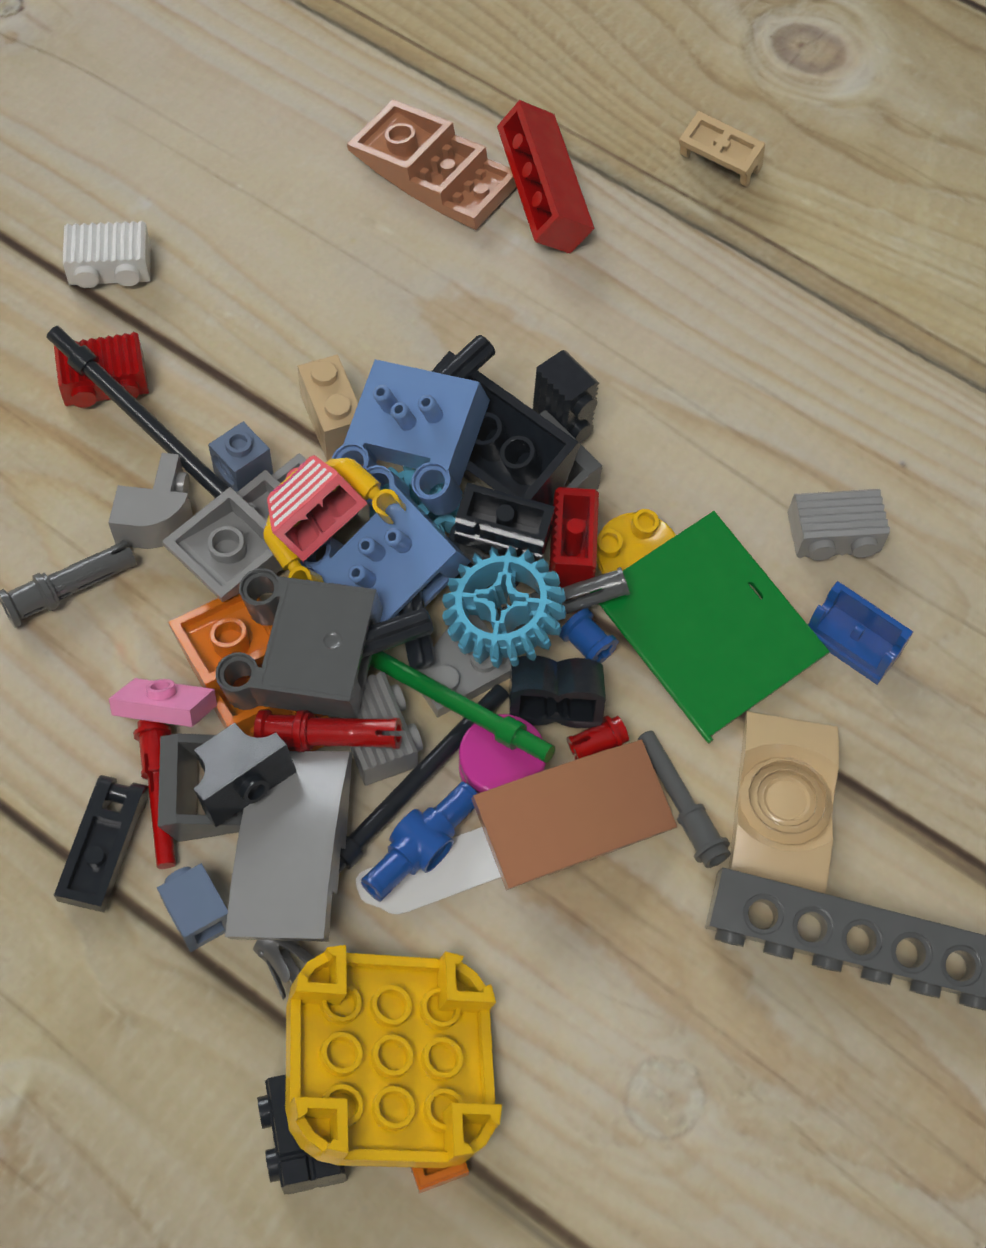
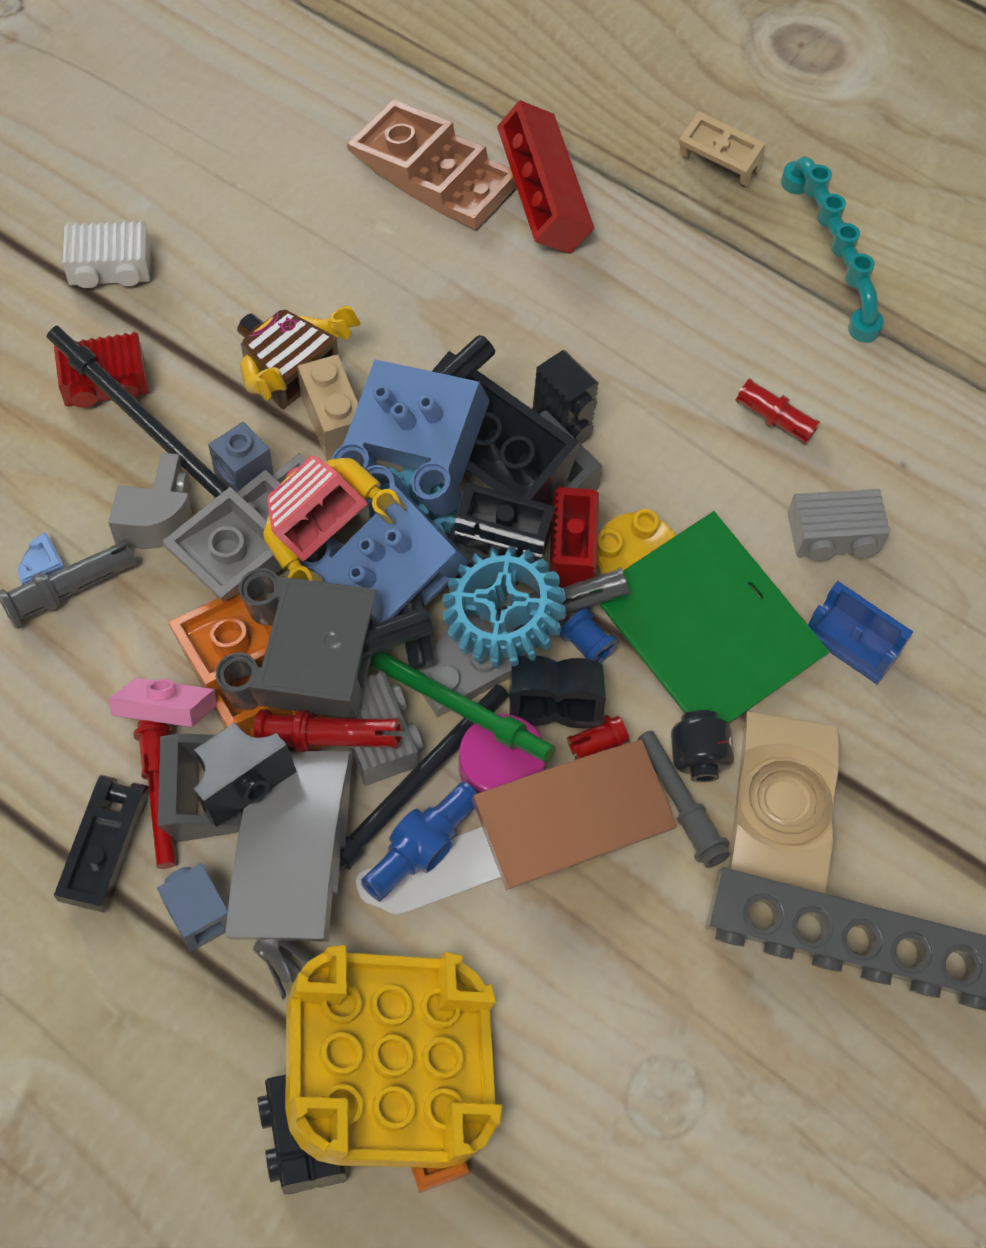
none -> light blue tile [18,532,64,585]
none -> torso [237,306,361,410]
none -> black head [671,710,734,782]
none -> red pin [735,378,820,445]
none -> teal bar [781,156,884,343]

